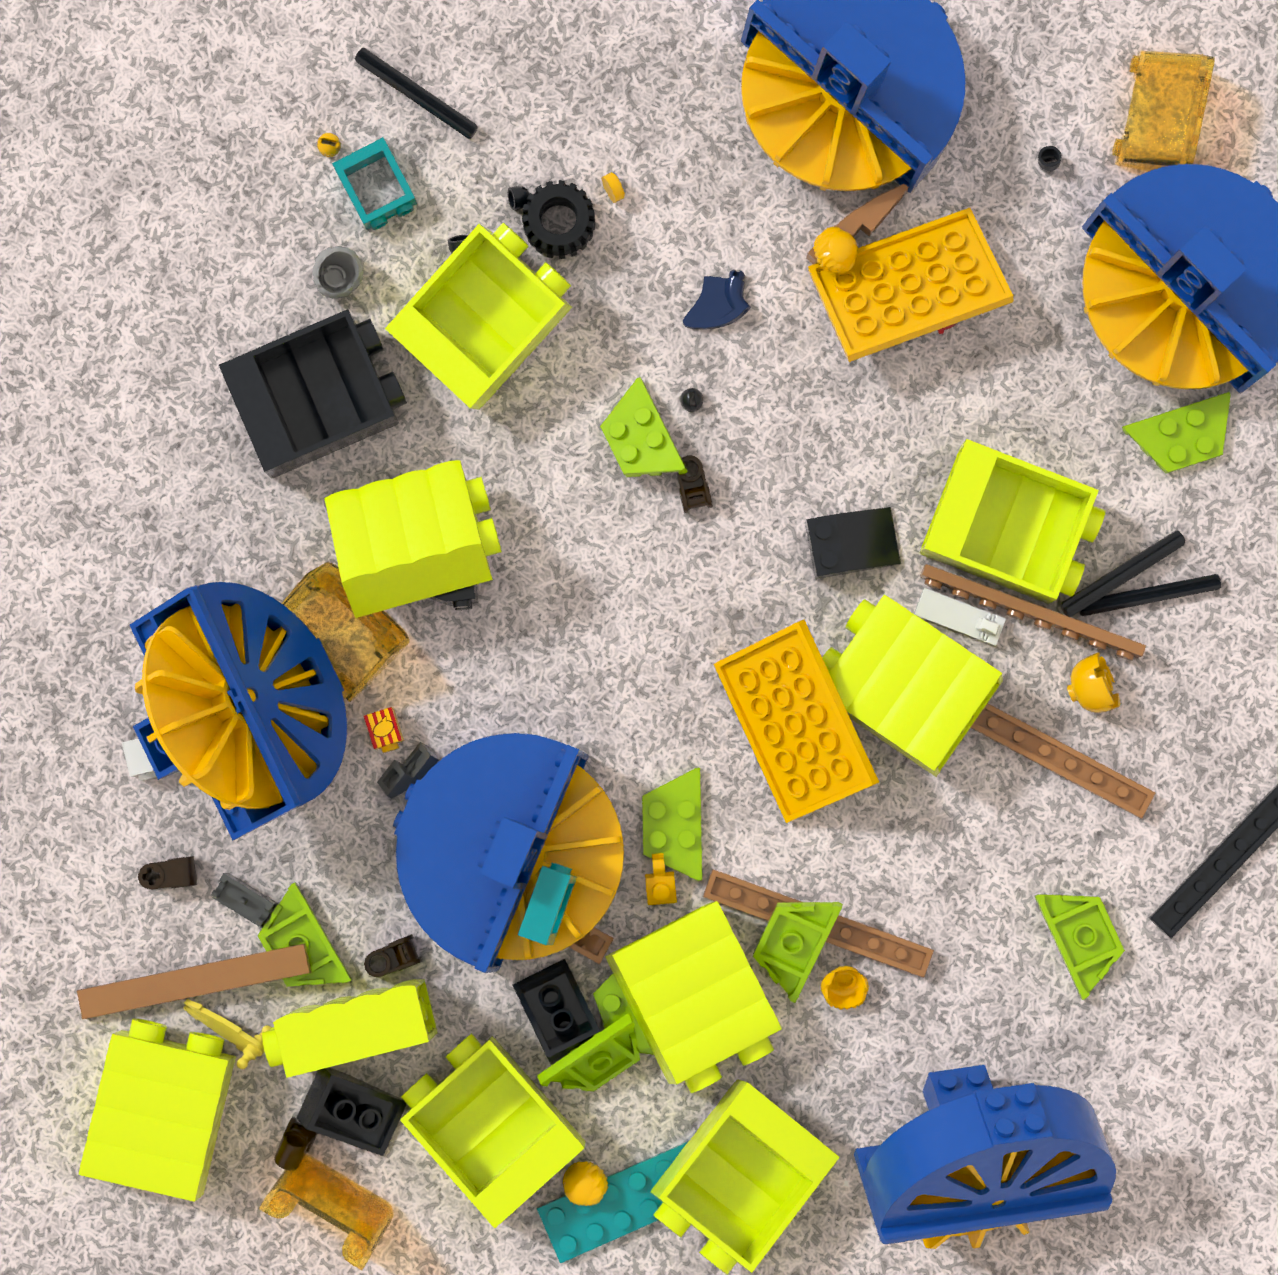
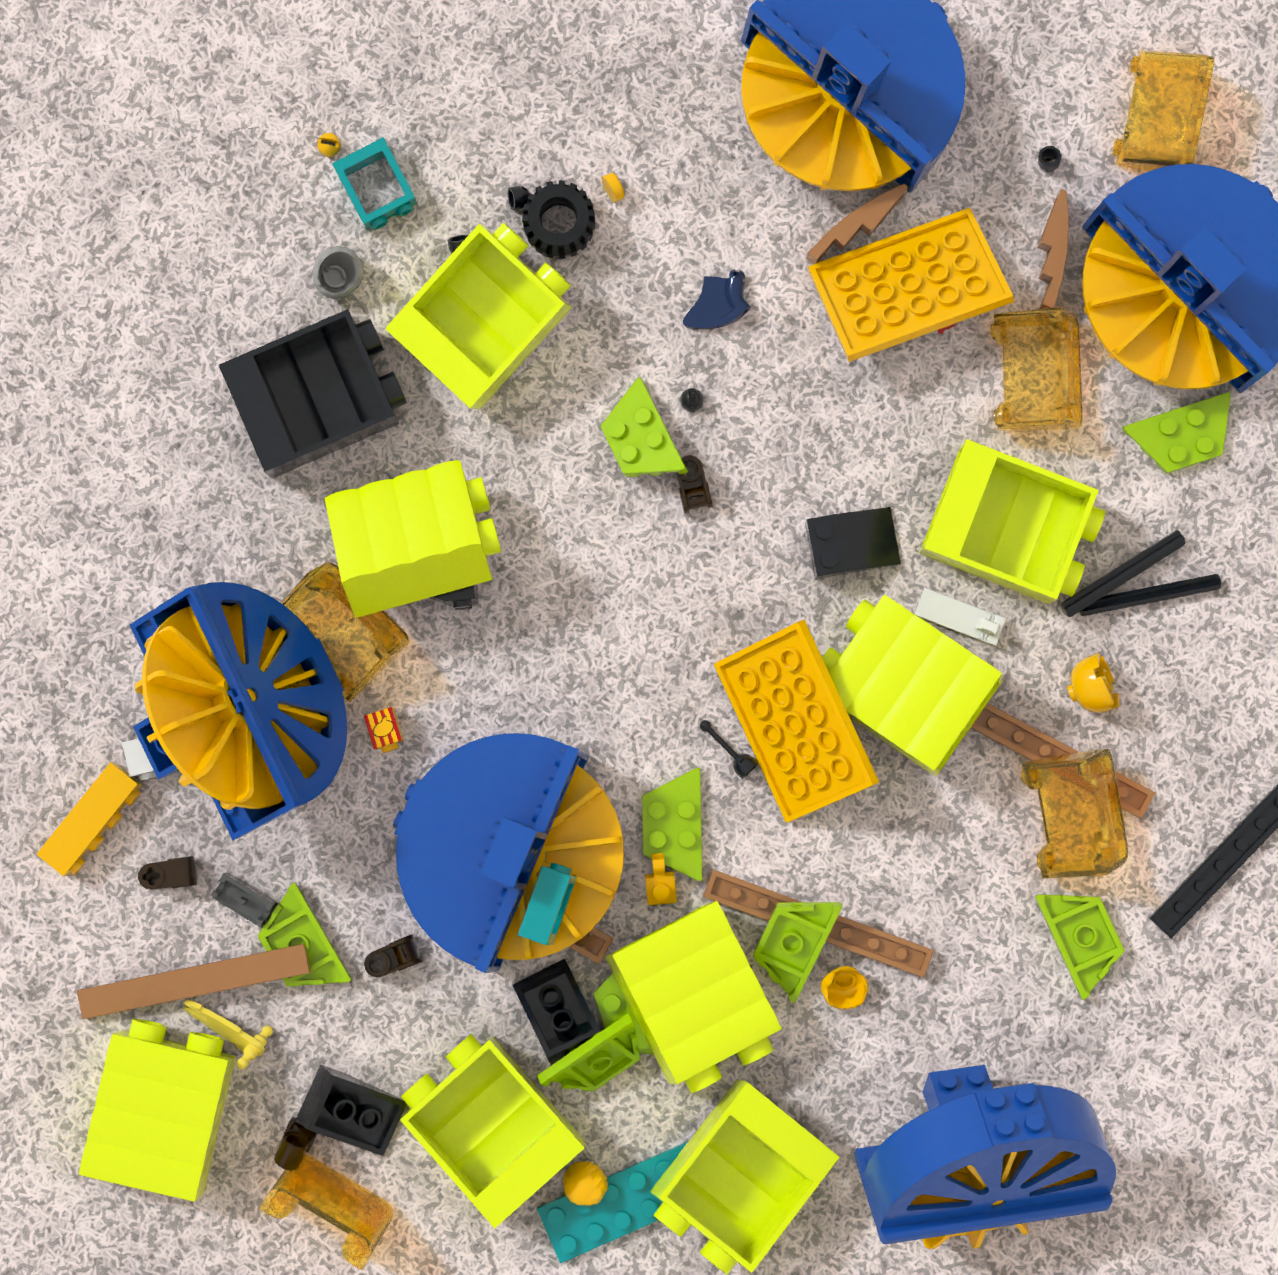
neon yellow brick [262,979,438,1078] -> none
black axle [355,48,478,139] -> none
dark grey slope [377,742,439,799] -> none
yellow hair [813,227,858,274] -> none
medium nougat plate [920,564,1146,661] -> none
none -> yellow brick [36,762,143,876]
none -> black hinge [700,720,759,779]
none -> clear yellow windscreen [991,307,1083,431]
none -> clear yellow windscreen [1022,749,1128,878]
none -> medium nougat slope [1037,189,1069,313]

